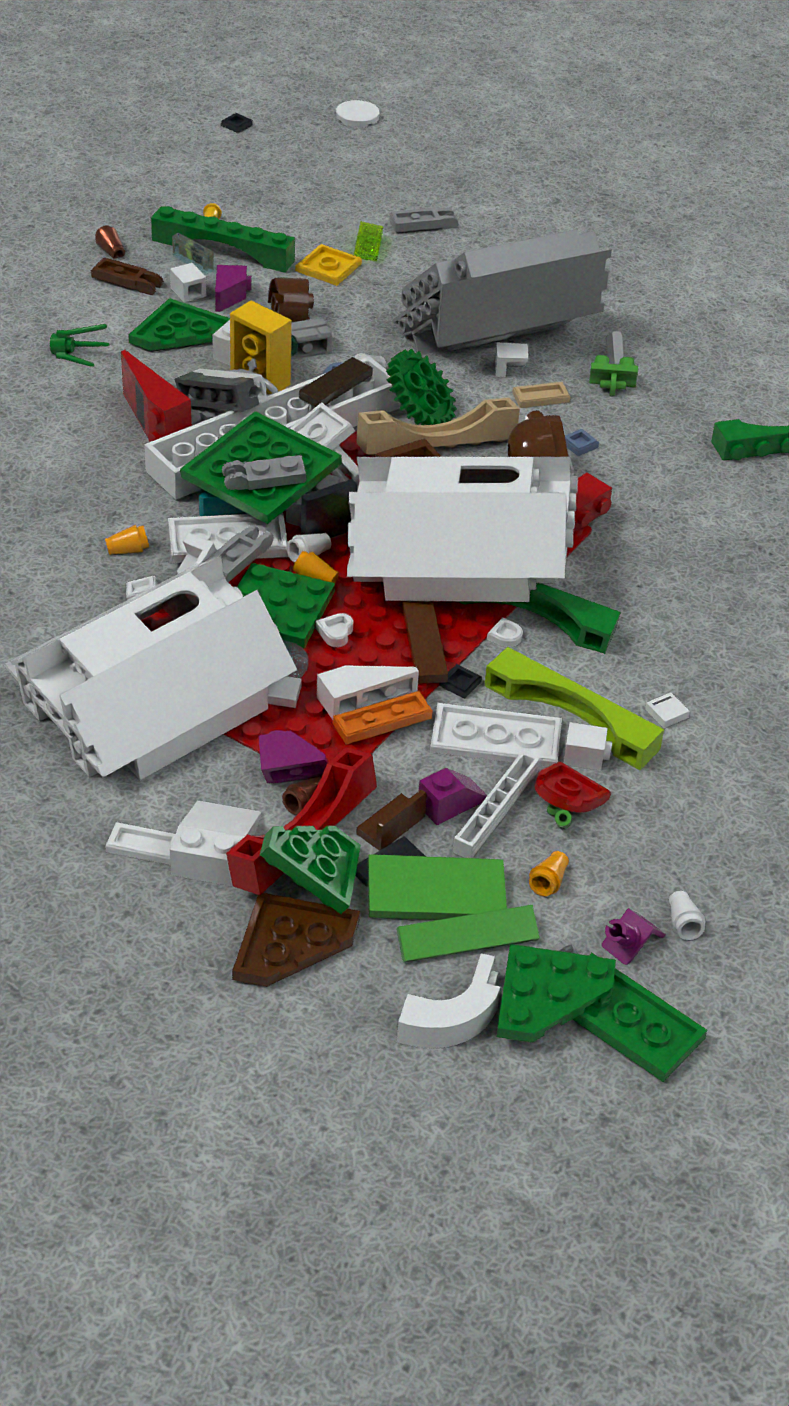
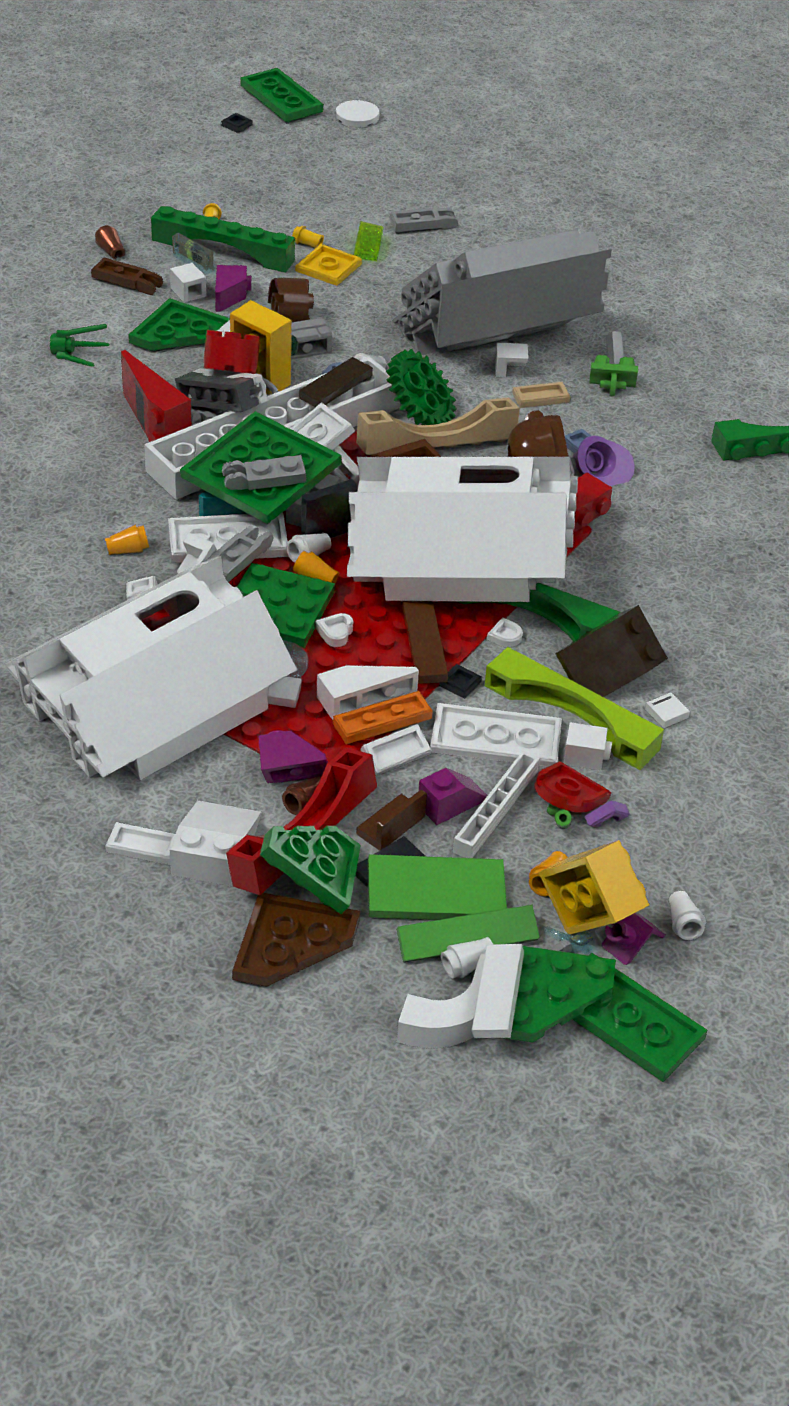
none -> red brick [203,330,260,374]
none -> green plate [240,68,324,122]
none -> yellow pin [292,225,324,248]
none -> white tile [360,724,432,776]
none -> white cone [441,937,493,979]
none -> white tile [472,944,524,1038]
none -> yellow brick [538,840,649,935]
none -> clear light blue hand [544,926,593,954]
none -> dark brown slope [555,605,668,697]
none -> medium lavender piece [572,435,635,486]
none -> medium lavender tile [585,800,630,827]

